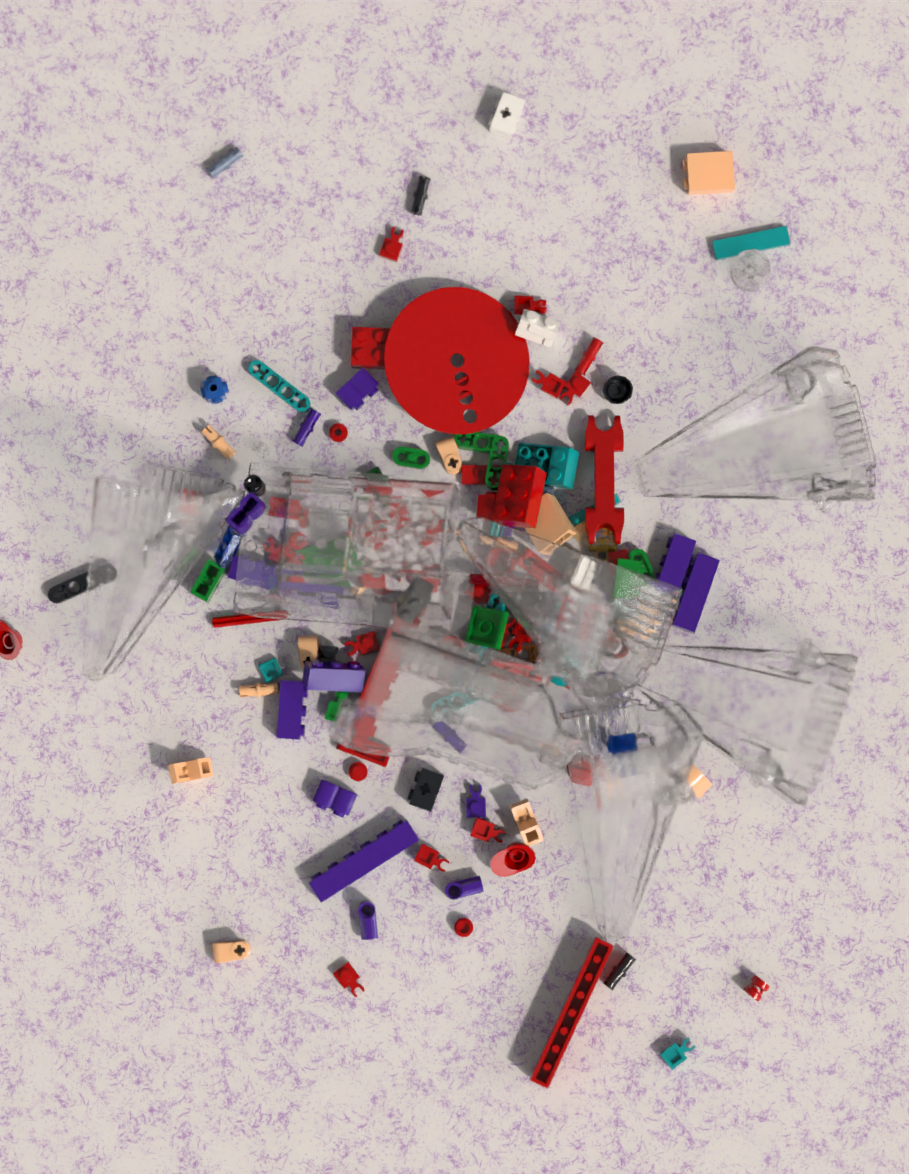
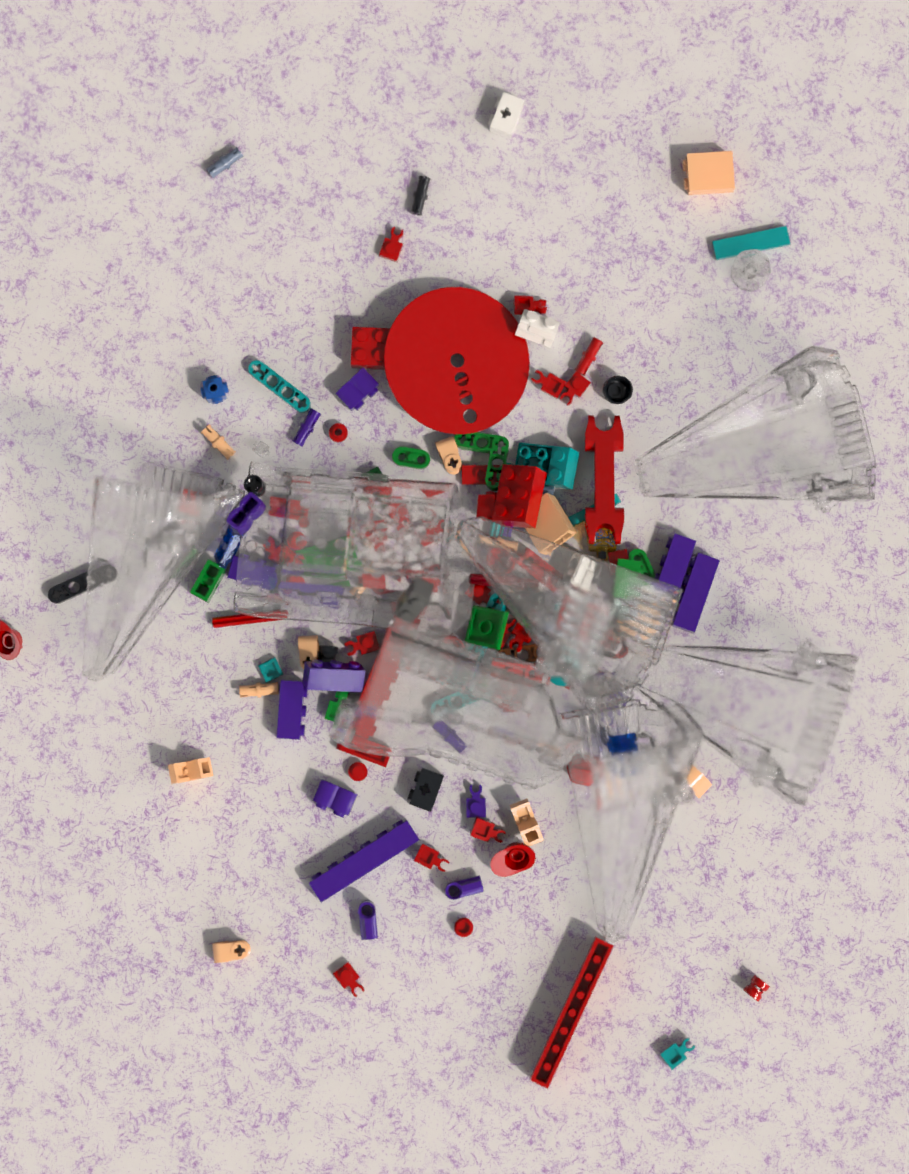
black pin [603,952,636,990] -> none

